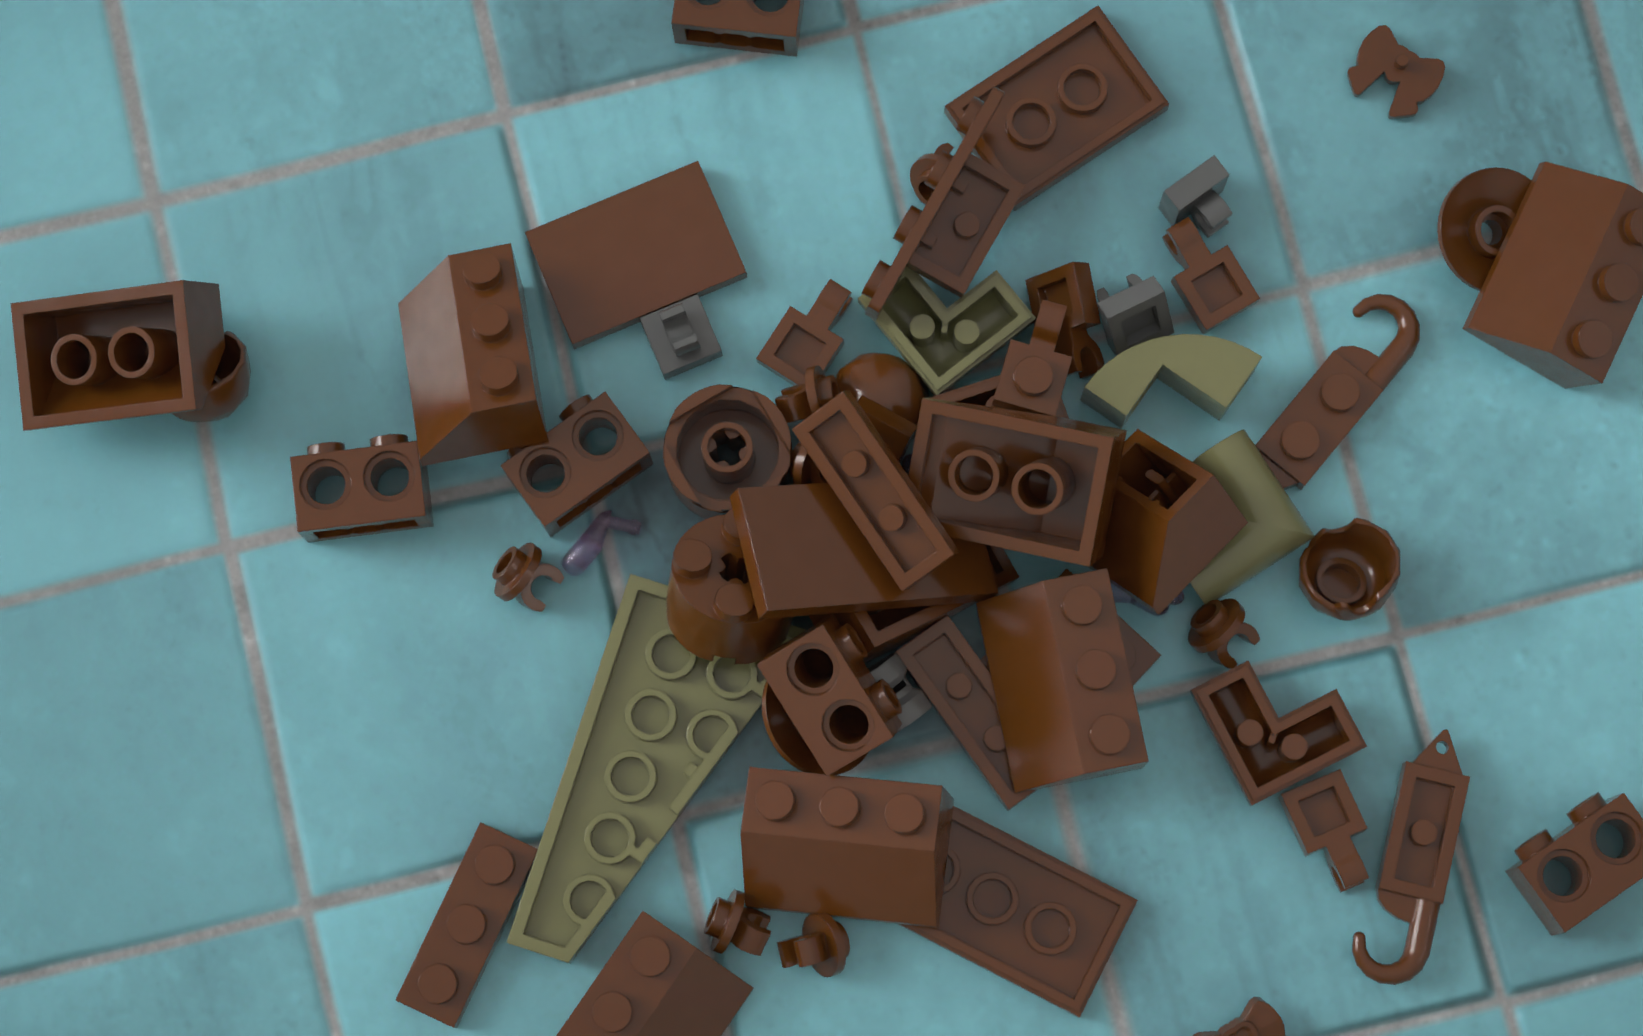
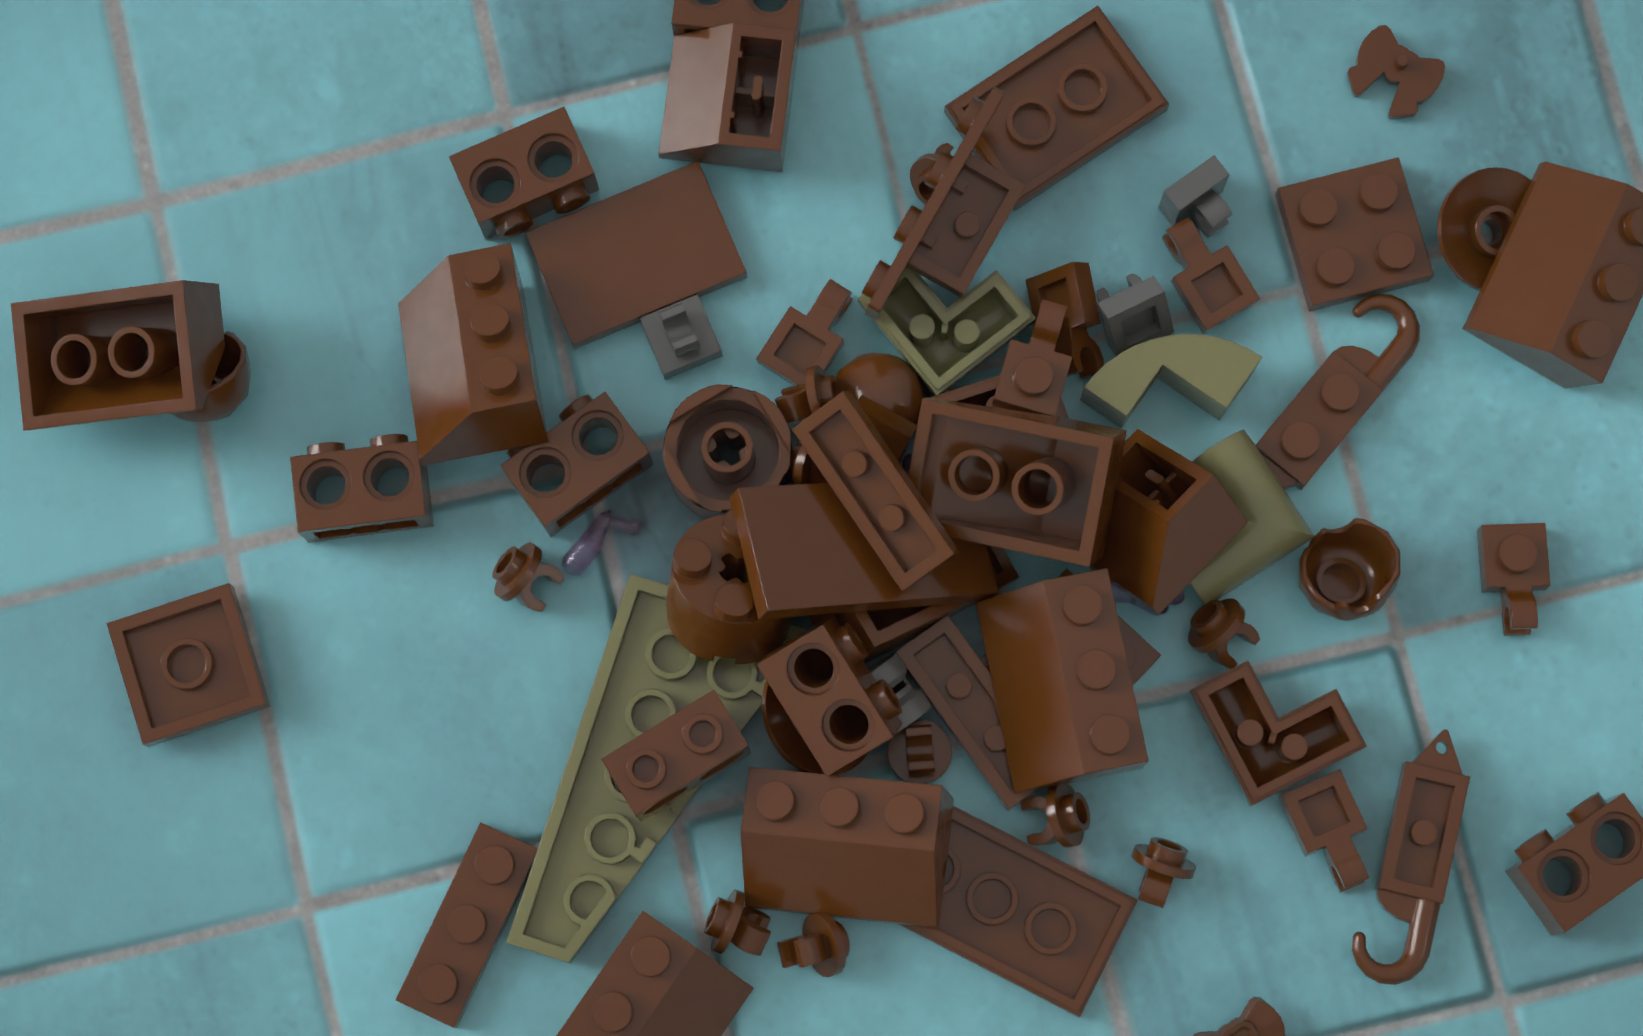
none -> reddish brown plate [106,583,271,747]
none -> reddish brown brick [449,107,599,240]
none -> reddish brown brick [601,690,751,822]
none -> reddish brown slope [658,23,798,172]
none -> reddish brown plate [887,720,952,784]
none -> reddish brown plate [1020,784,1090,848]
none -> reddish brown plate [1131,837,1196,908]
none -> reddish brown plate [1275,157,1434,312]
none -> reddish brown plate [1477,523,1551,636]

